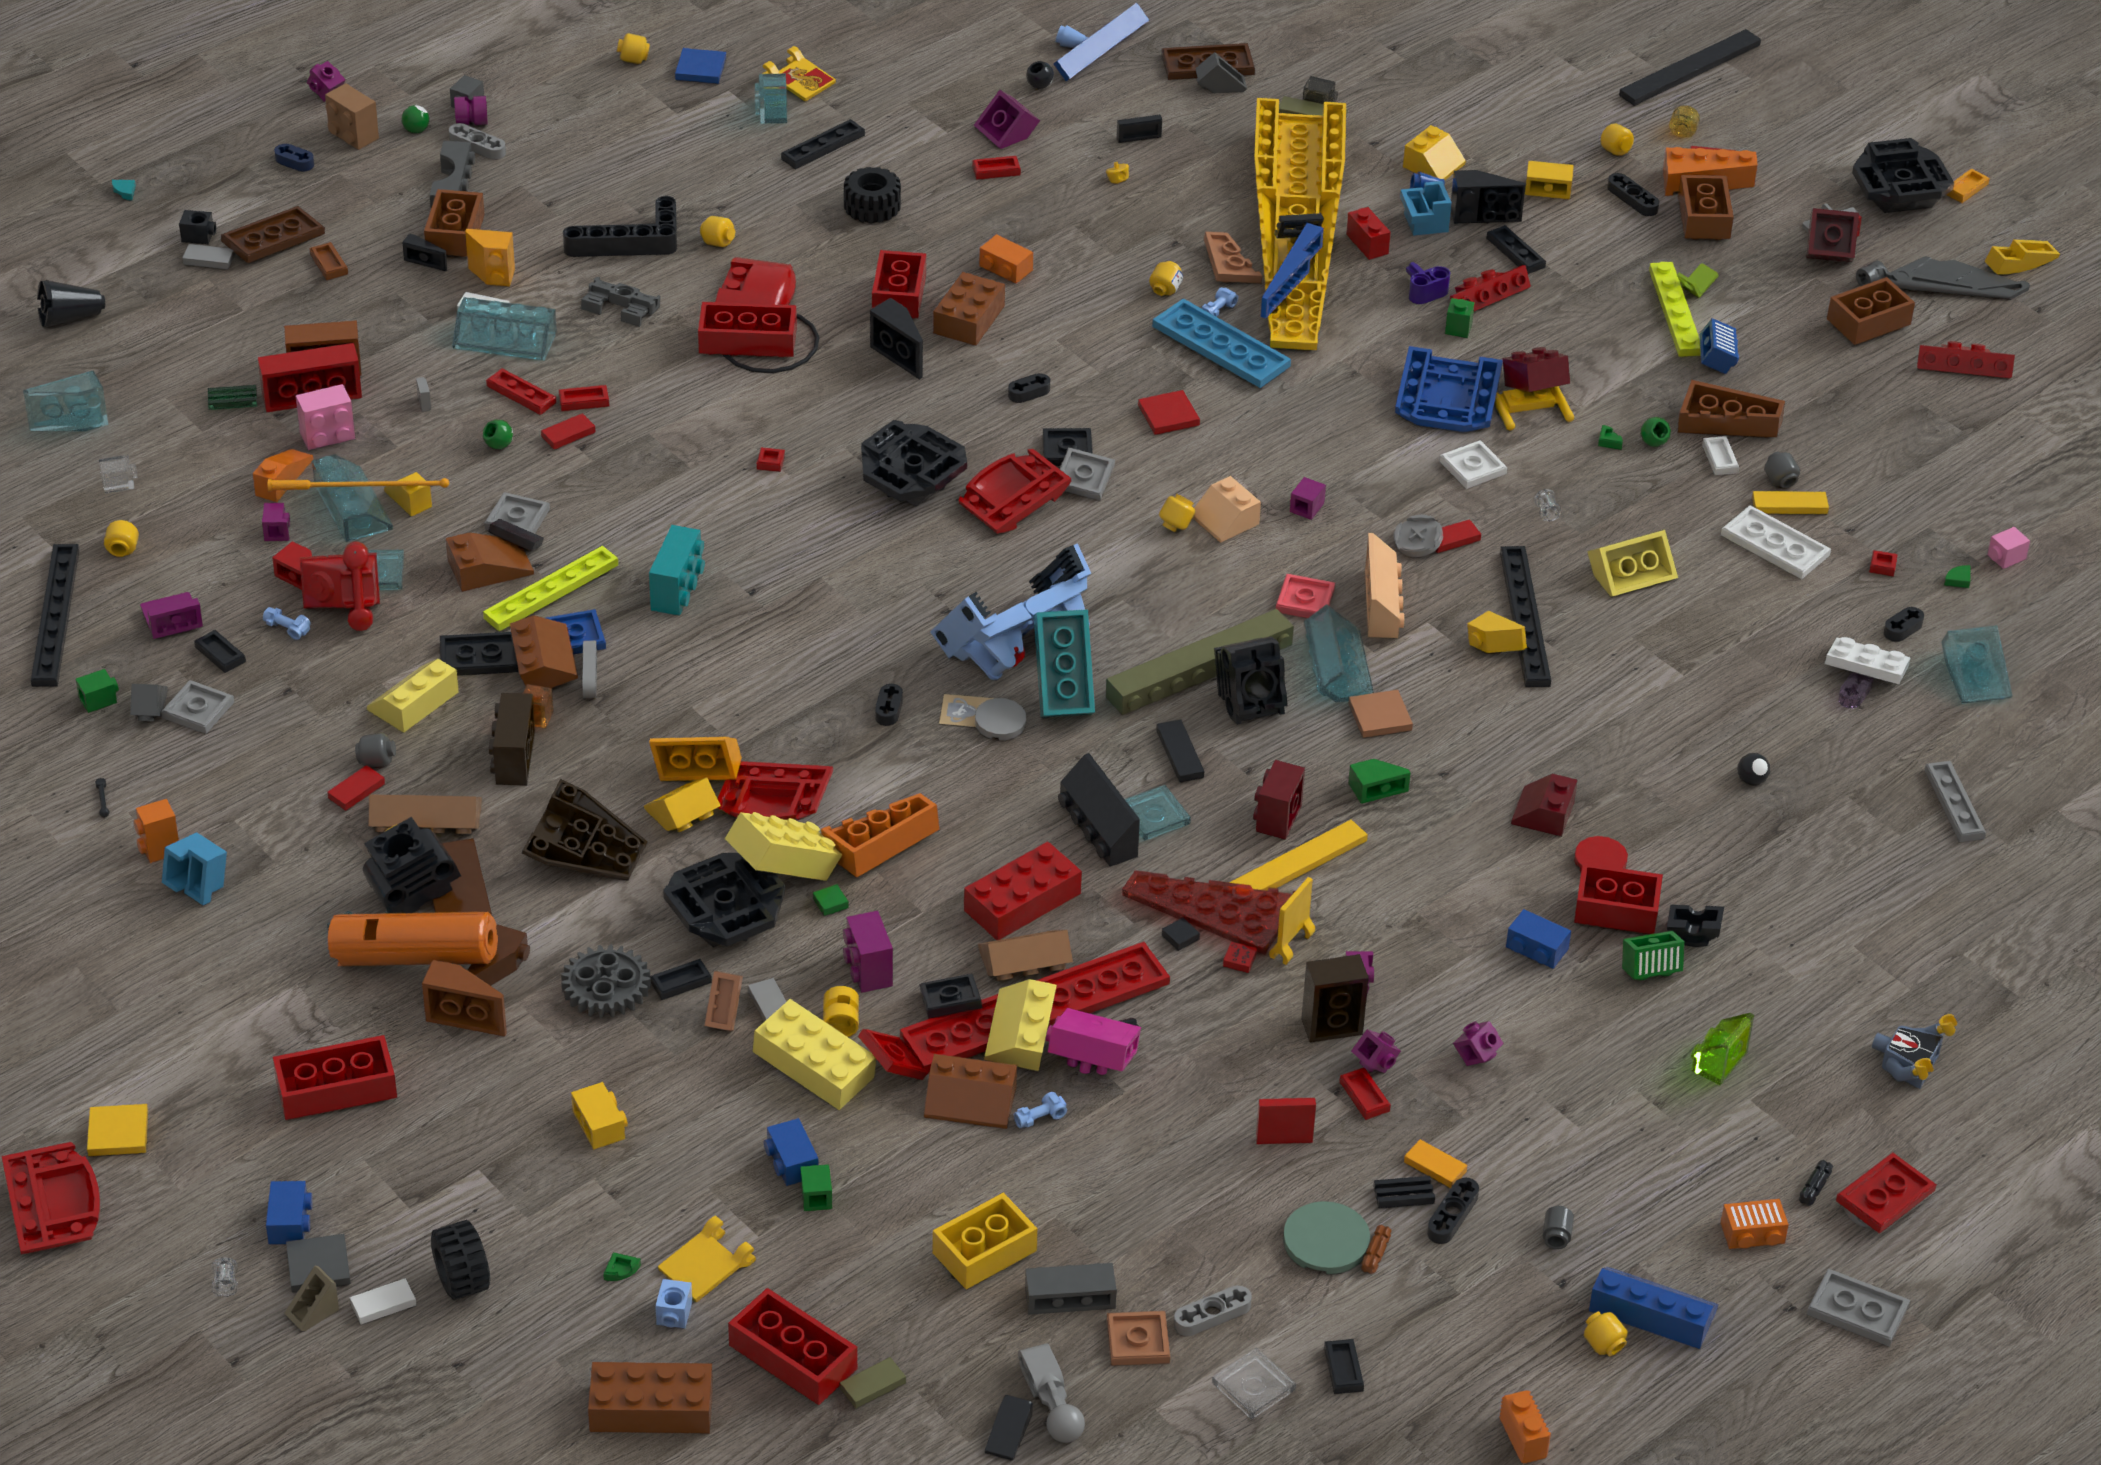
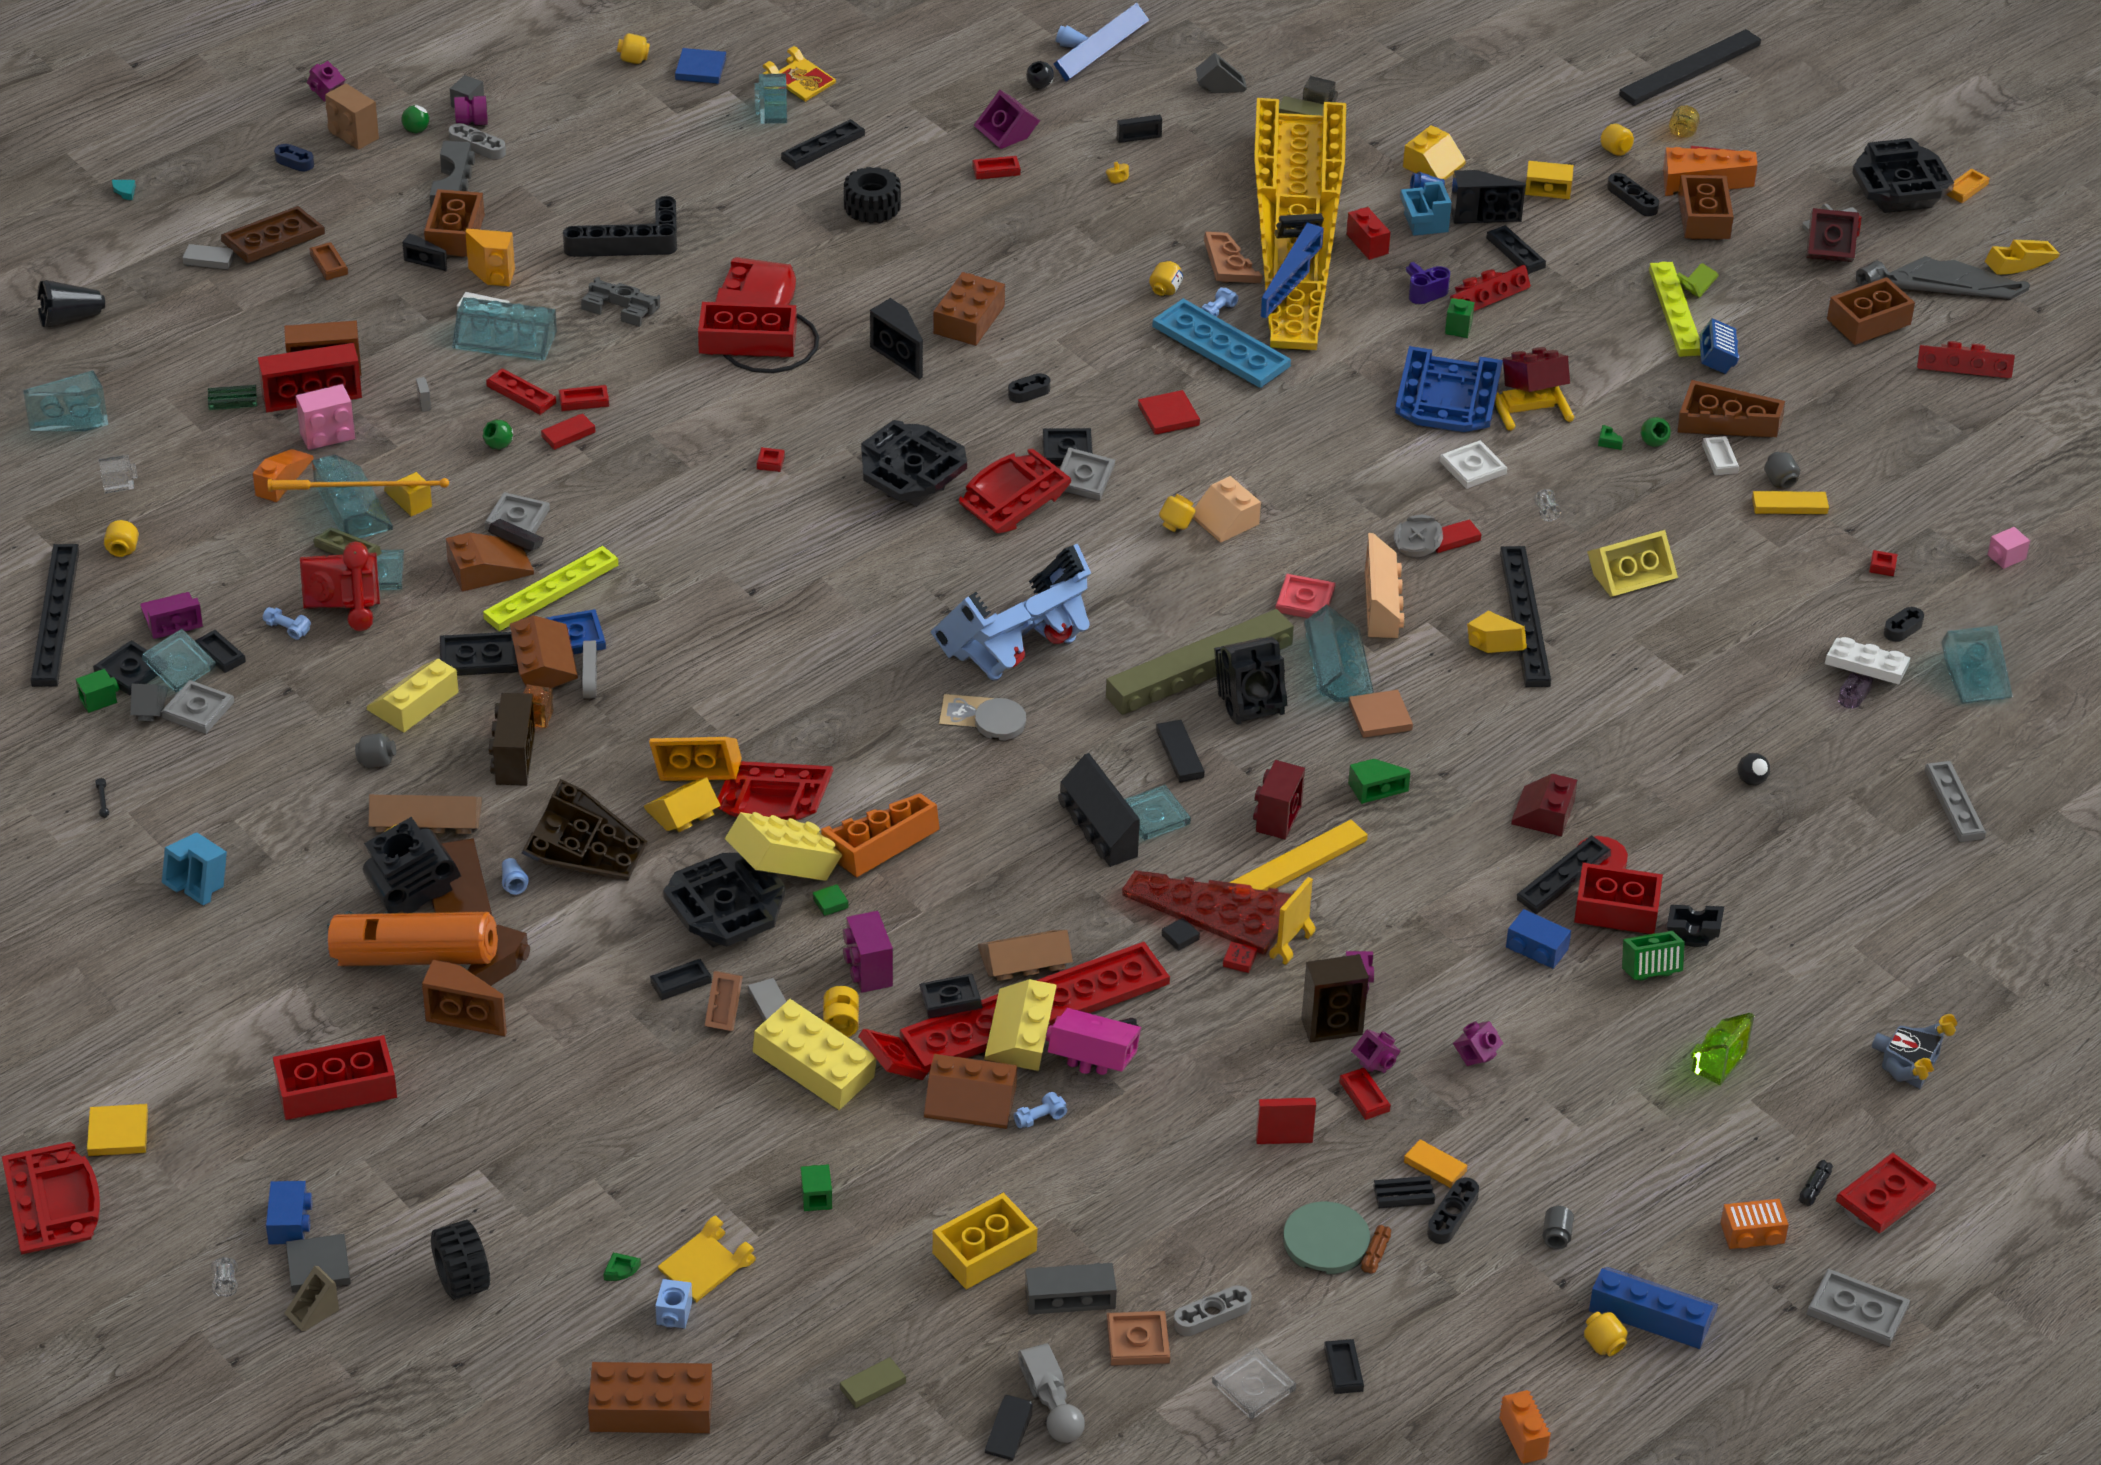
orange brick [134,799,179,863] -> none
black brick [179,210,217,245] -> none
magenta brick [262,503,290,541] -> none
red slope [272,541,312,590] -> none
red tile [327,765,385,811] -> none
white tile [350,1278,416,1324] -> none
dark grey gear [561,944,651,1018] -> none
yellow brick [571,1082,628,1150] -> none
teal brick [649,525,705,616] -> none
yellow head [700,216,735,247] -> none
red brick [728,1288,858,1405] -> none
blue brick [764,1118,819,1186] -> none
red brick [872,250,926,319] -> none
black beam [875,684,903,726] -> none
red brick [964,841,1082,940] -> none
orange brick [979,234,1033,284] -> none
teal brick [1034,609,1095,718] -> none
reddish brown tile [1161,43,1255,80] -> none
magenta brick [1290,477,1326,520] -> none
white tile [1721,505,1831,579] -> none
green tile [1944,565,1971,588] -> none
none -> black tile [93,640,168,696]
none -> clear light blue tile [142,629,216,692]
none -> olive tile [313,527,382,556]
none -> light blue cone [502,858,529,895]
none -> black tile [1517,835,1611,914]

